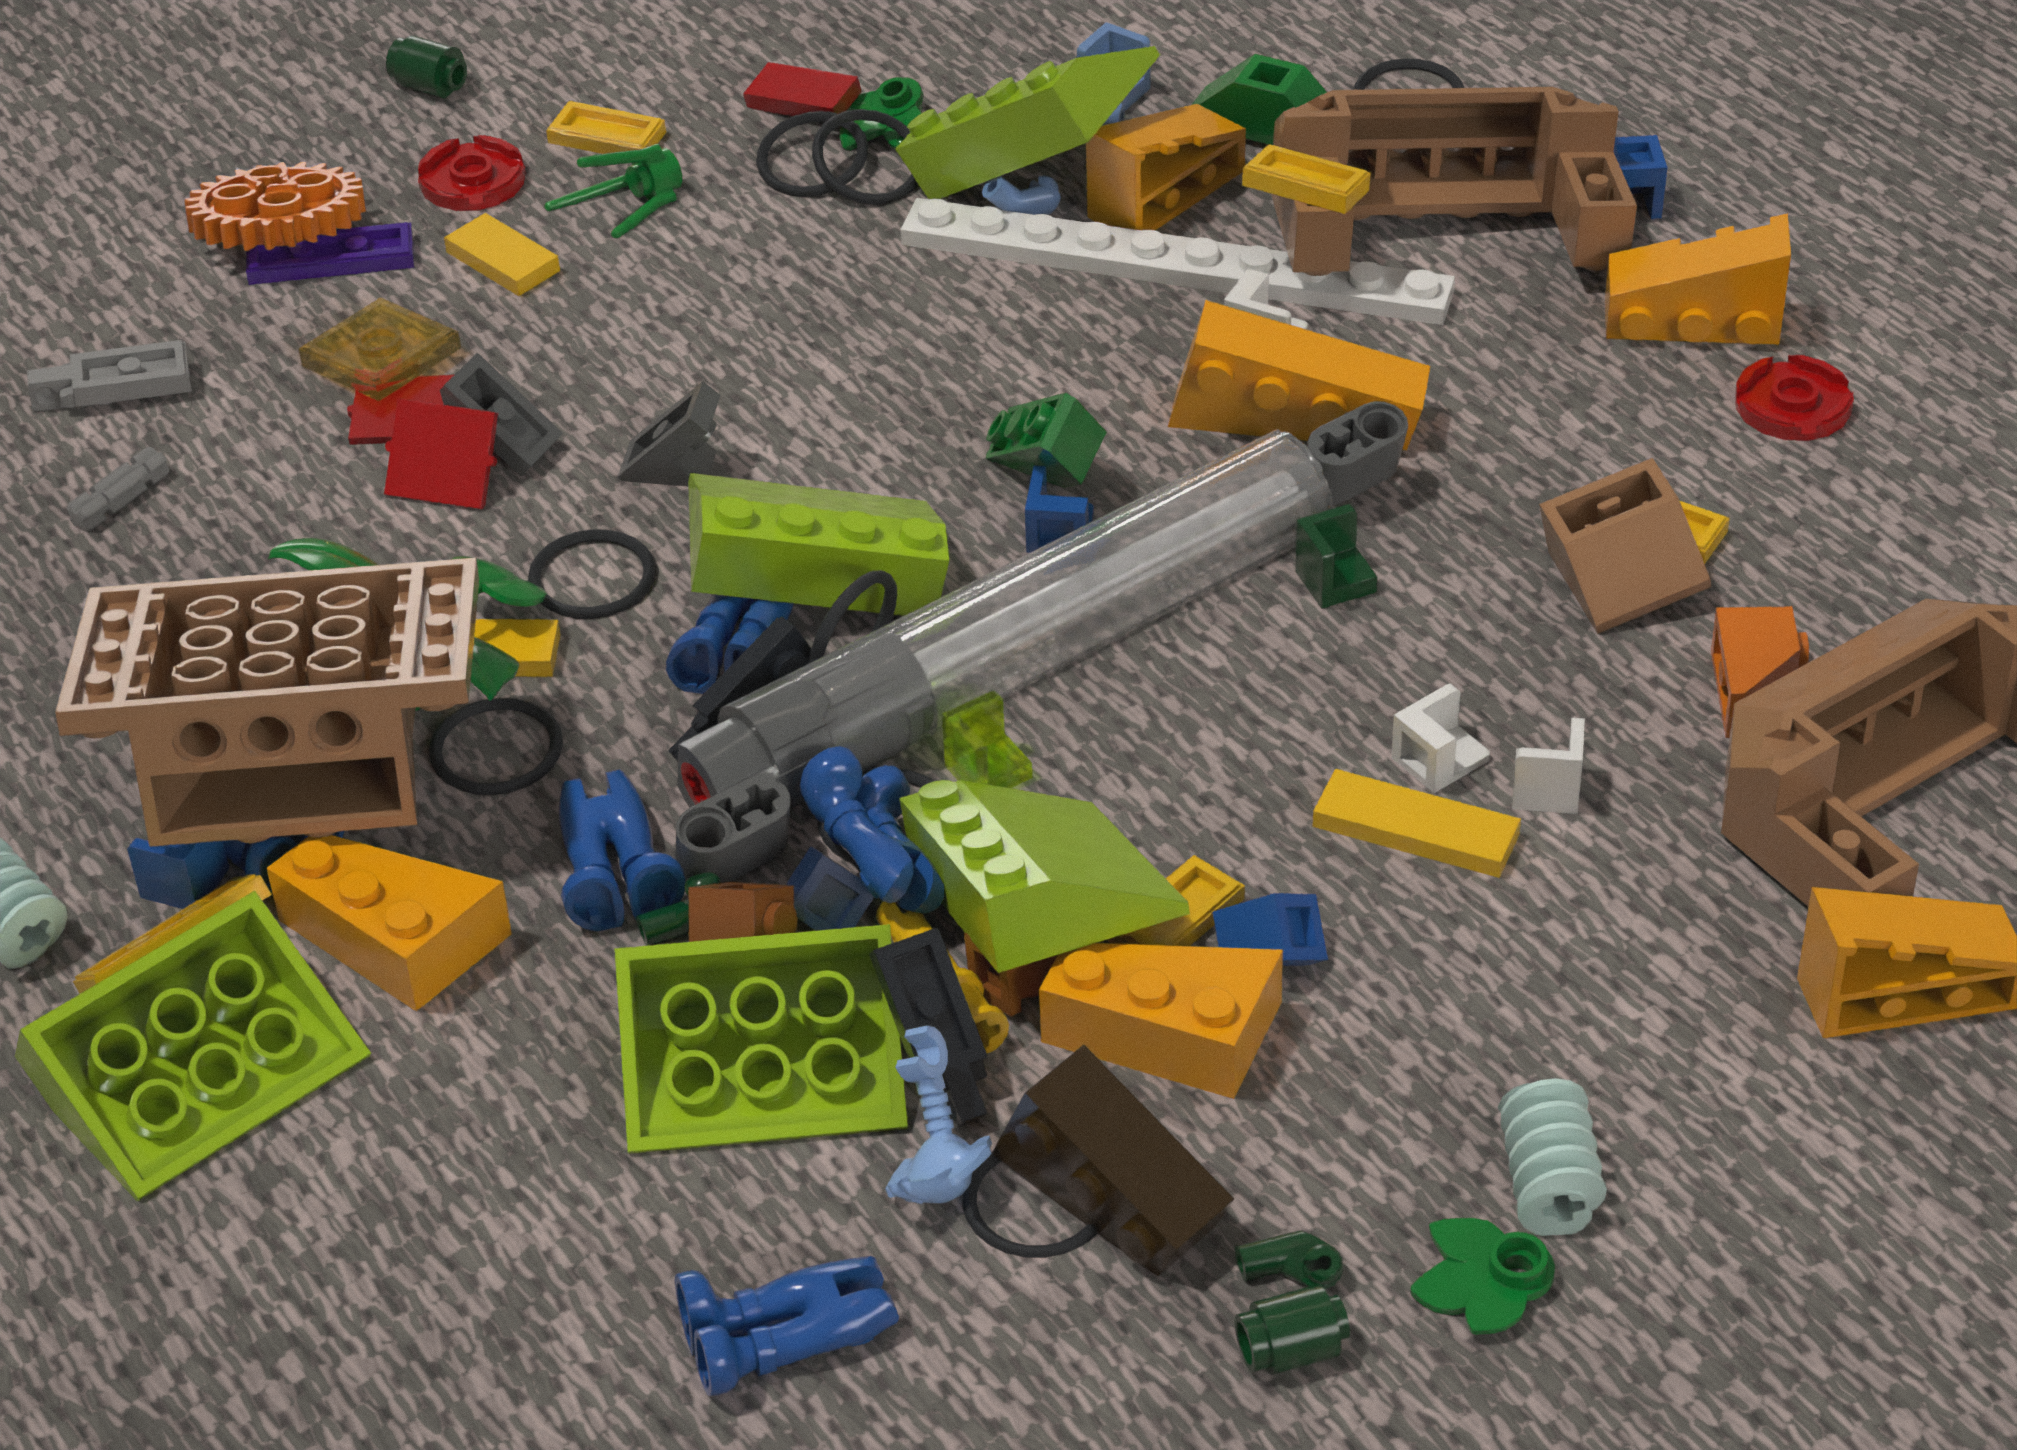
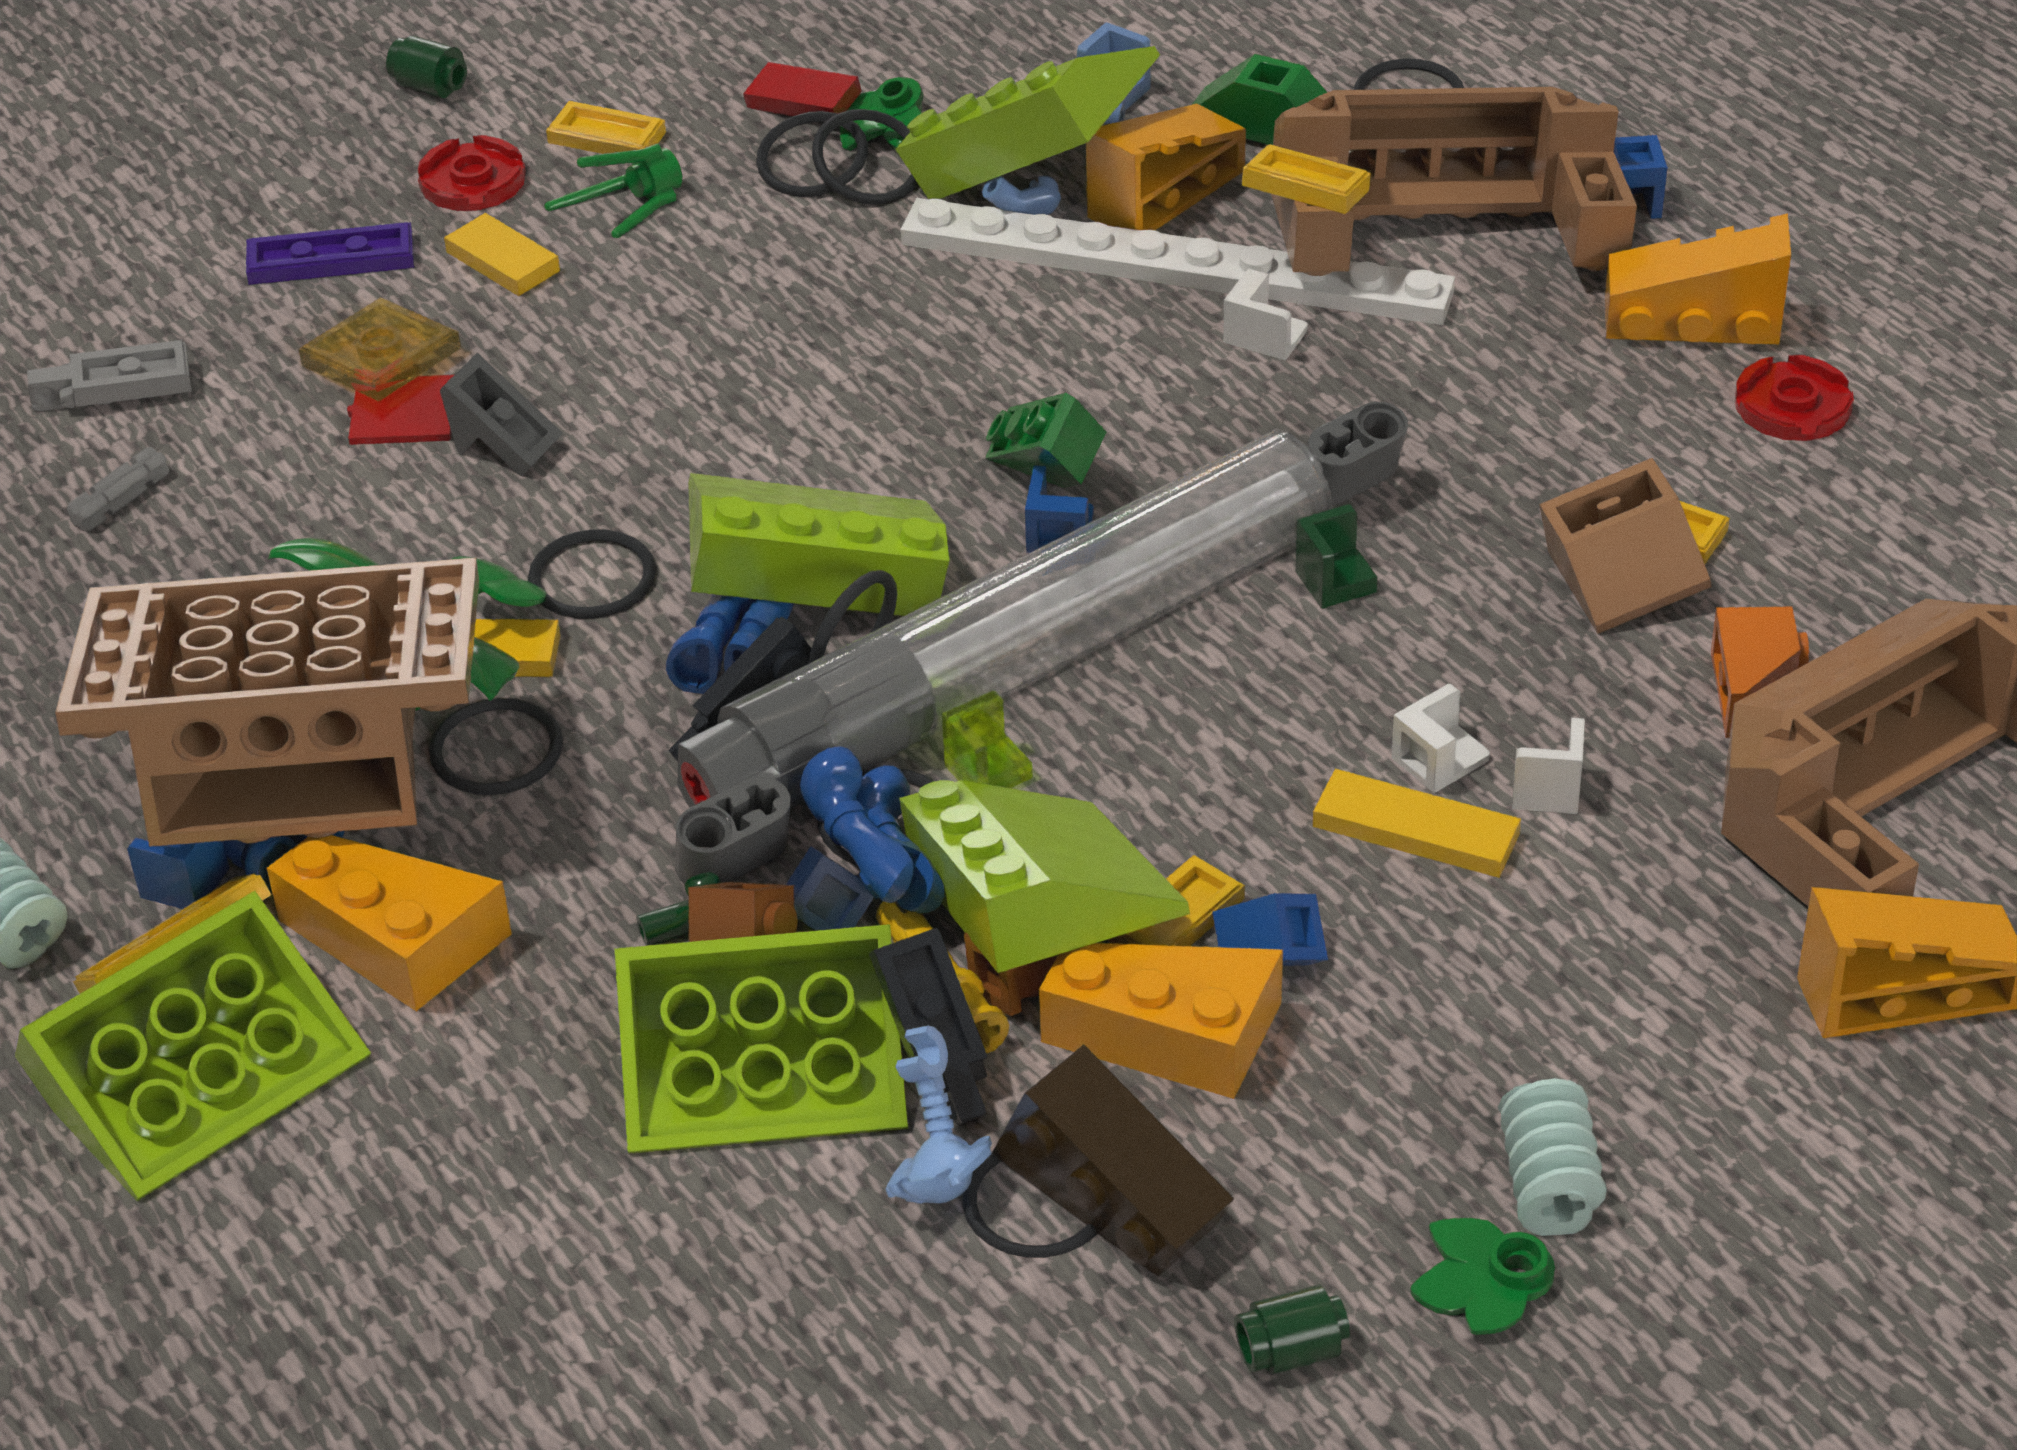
orange gear [184,162,366,251] -> none
red piece [384,398,499,509] -> none
blue piece [559,769,686,932] -> none
dark grey slope [617,381,721,487] -> none
blue piece [674,1256,899,1397] -> none
light orange wedge [1168,300,1431,451] -> none
dark green arm [1235,1230,1343,1289] -> none

